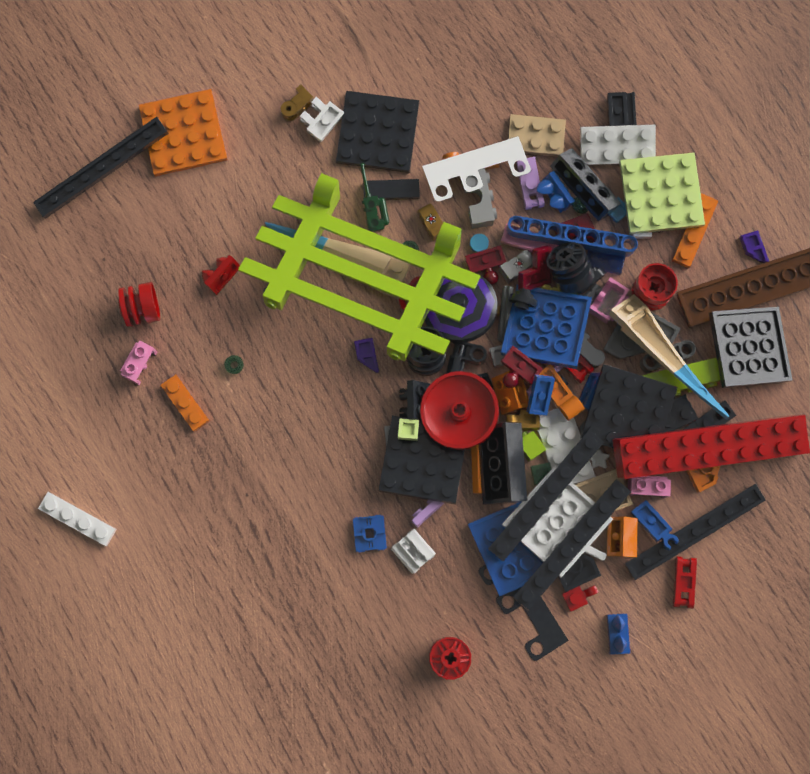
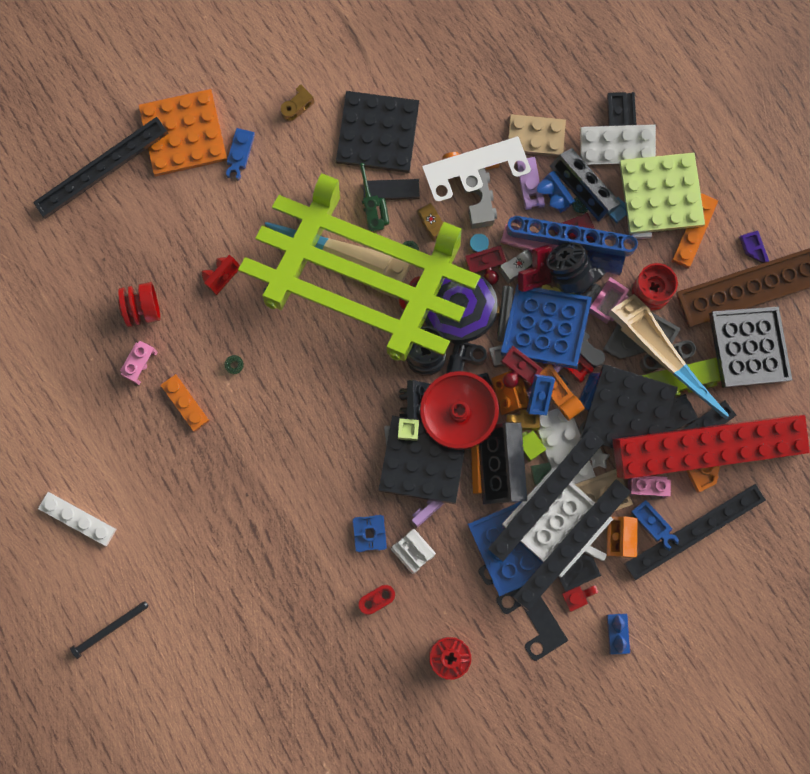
white plate [300,97,344,142] -> none
dark purple tile [354,338,379,373] -> none
black plate [509,288,537,310] -> none
red plate [673,556,697,609] -> none
none -> black bar [70,601,149,659]
none -> blue plate [226,128,255,180]
none -> red plate [359,585,395,615]

